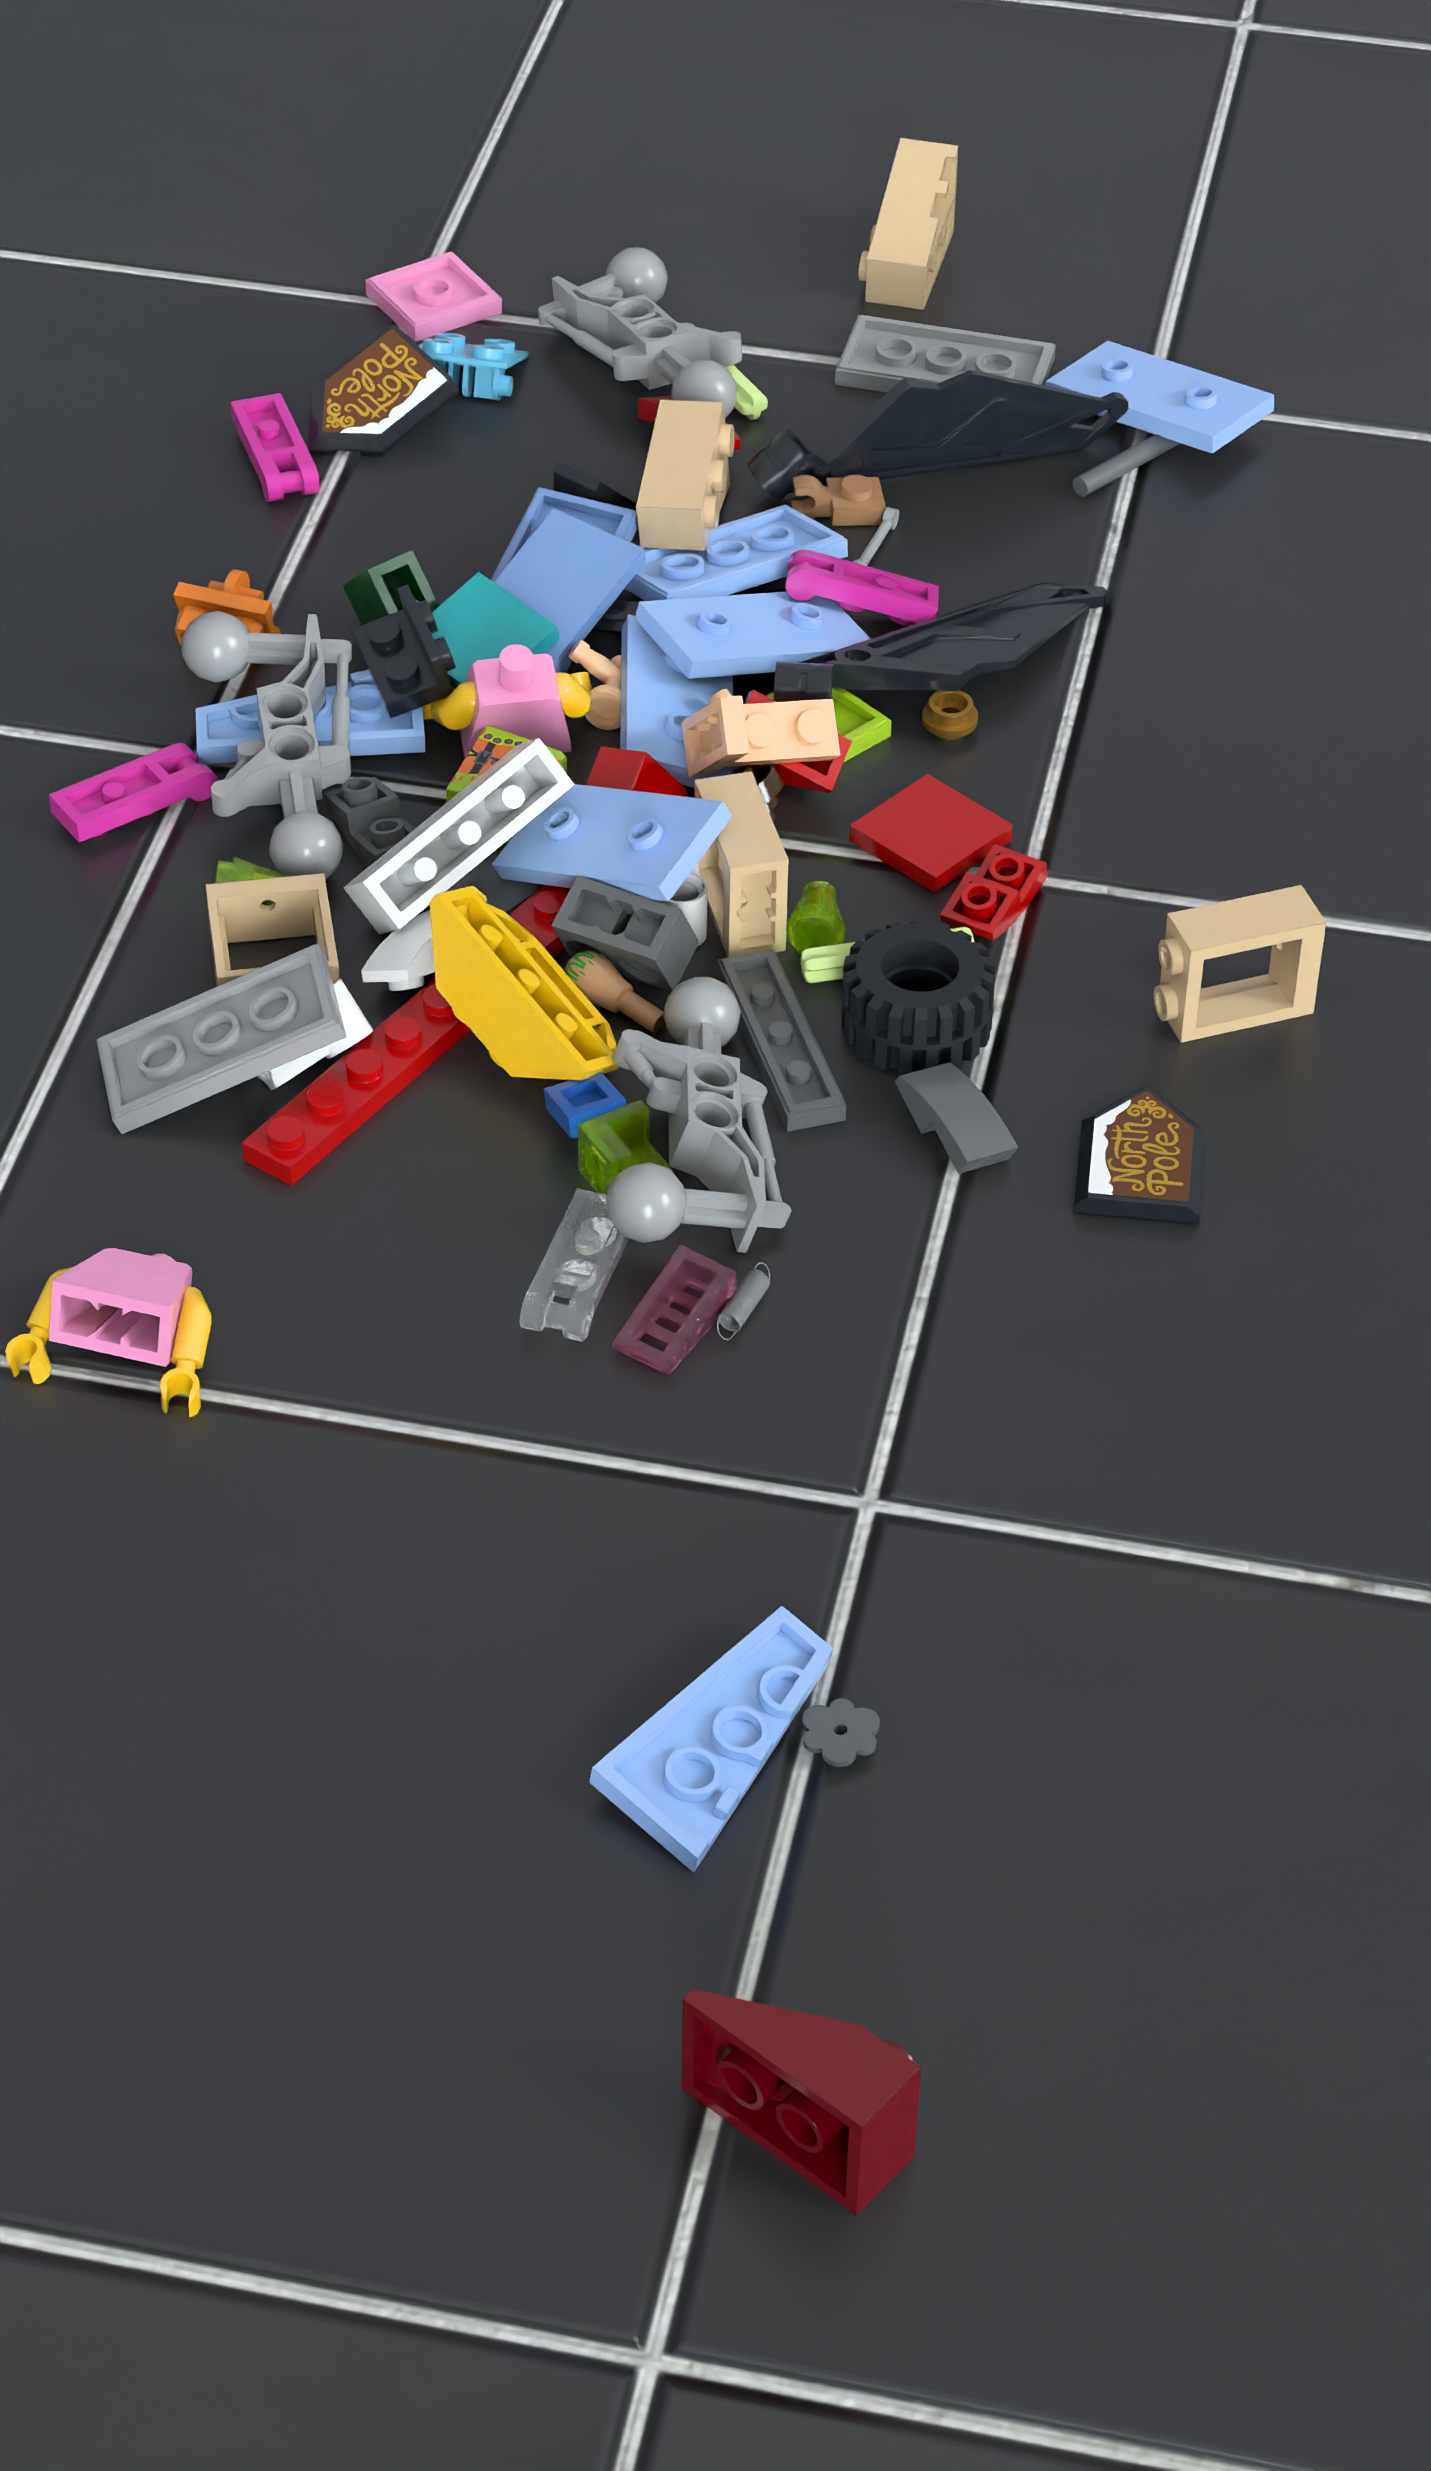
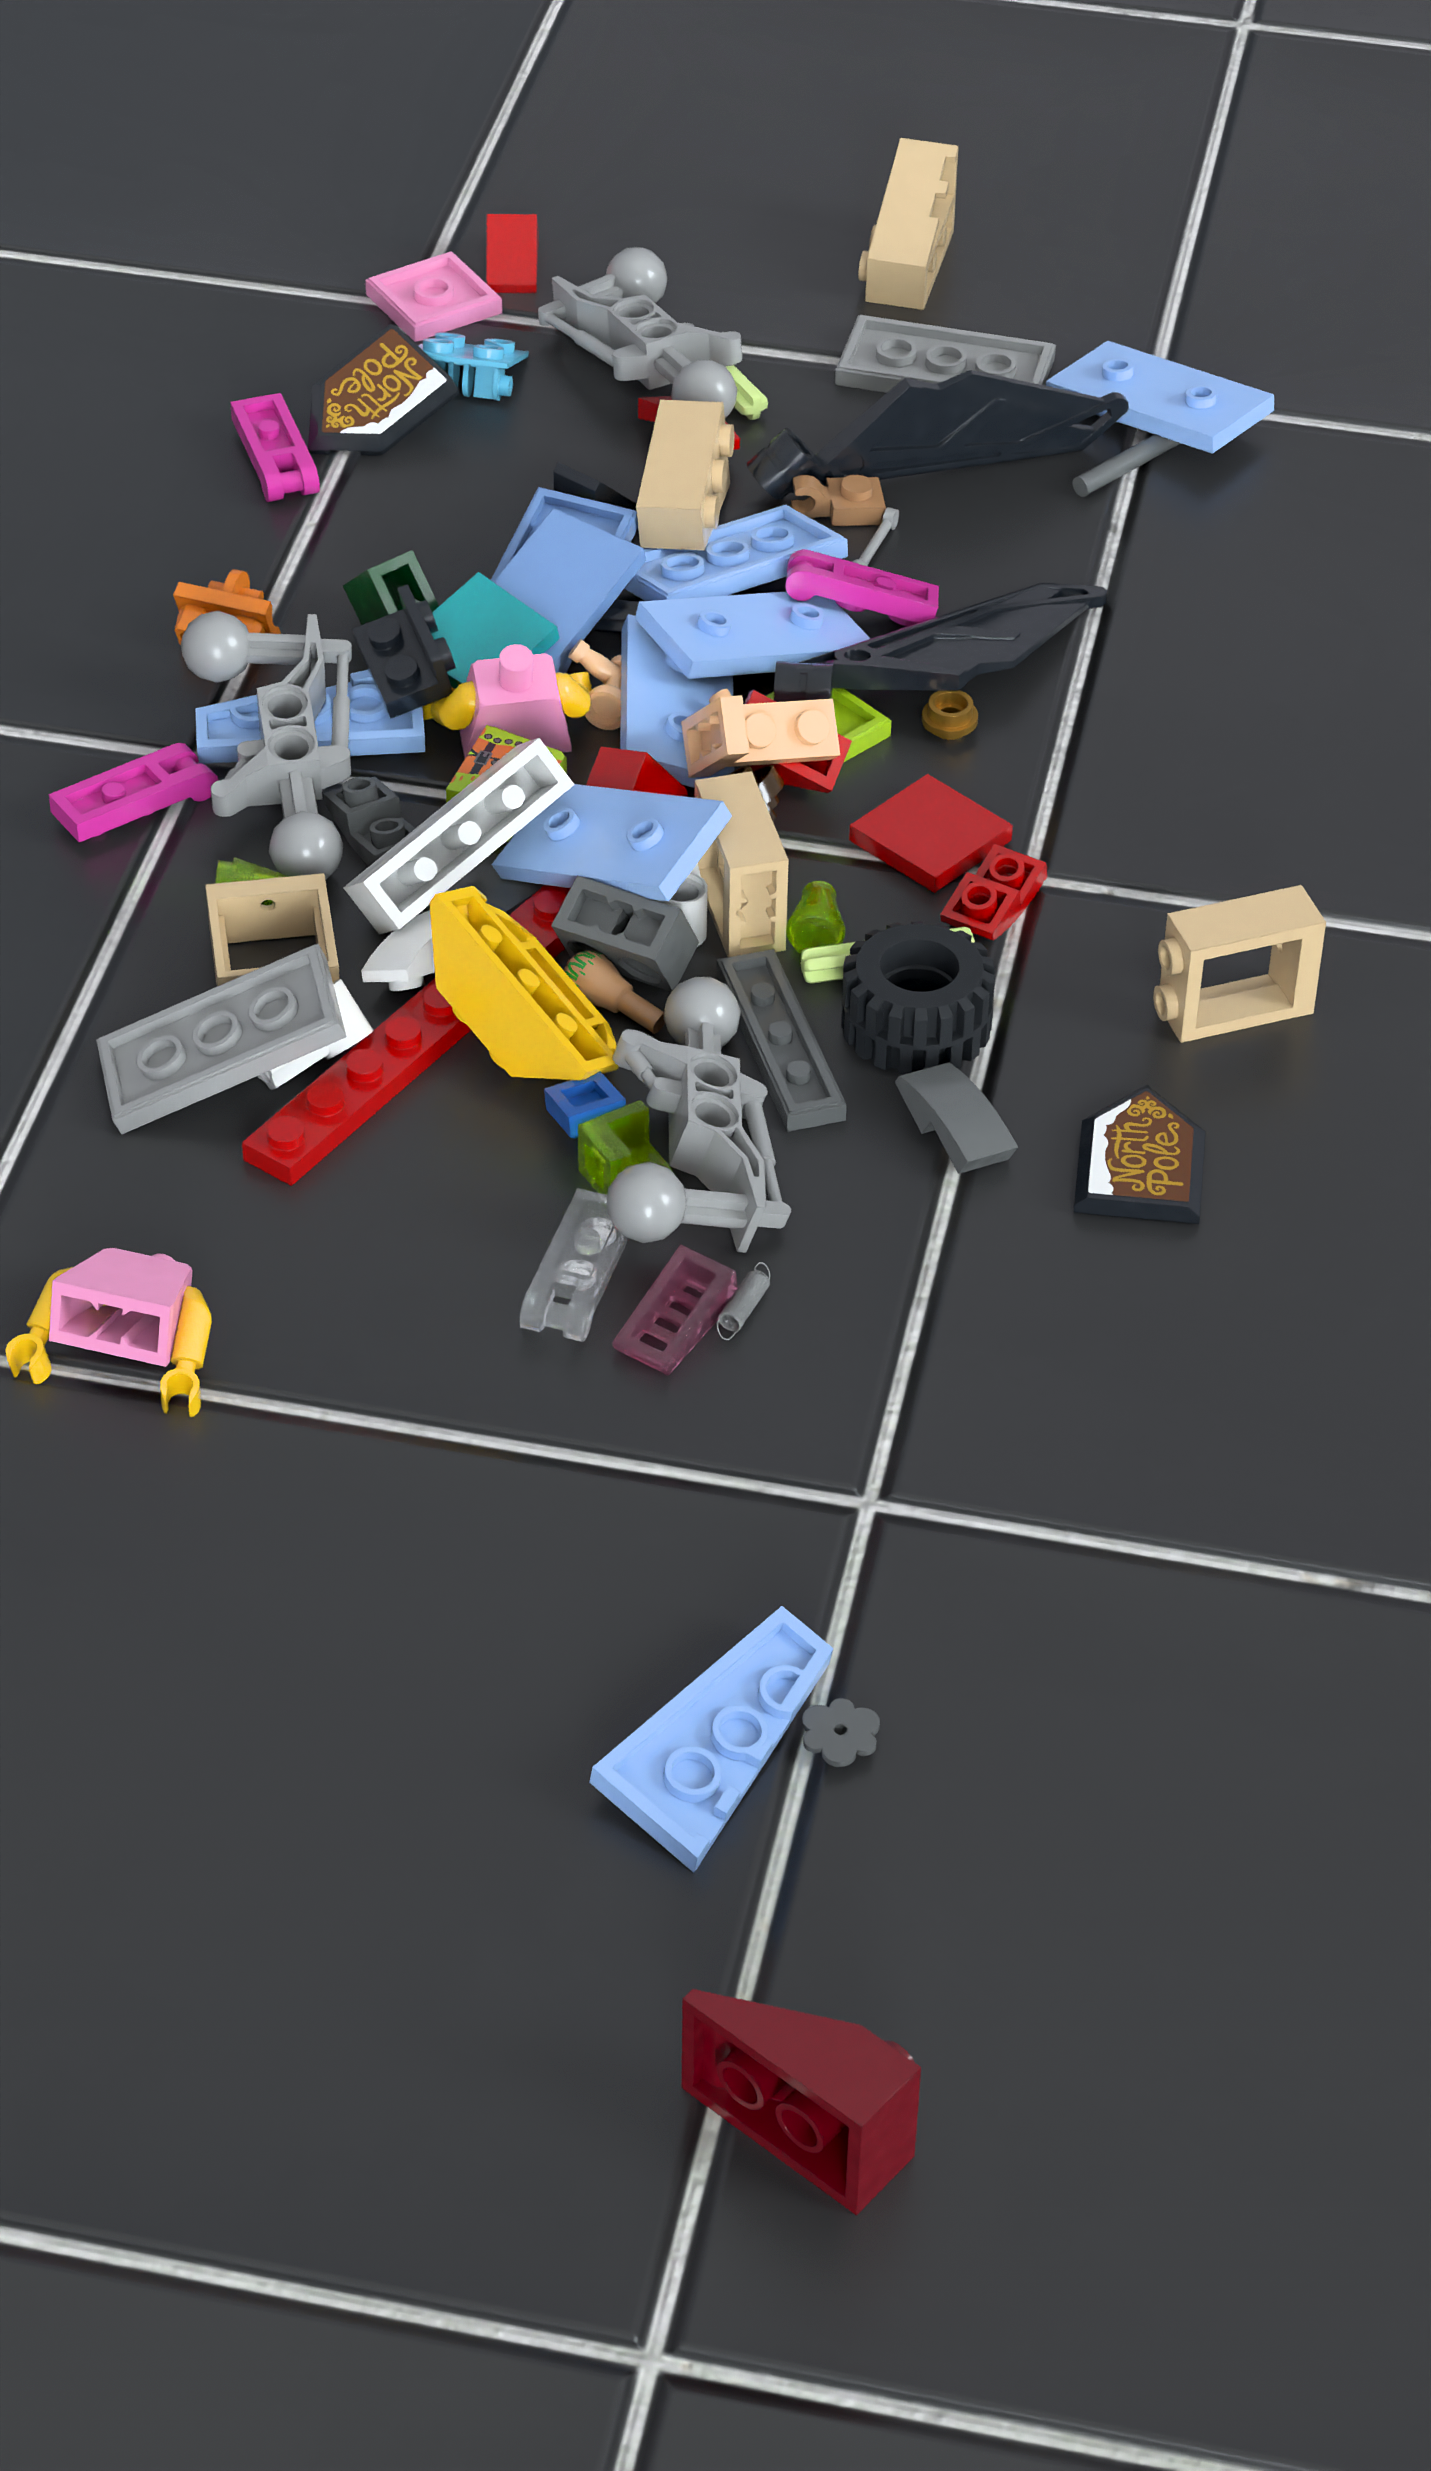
none -> slope [487,214,539,293]

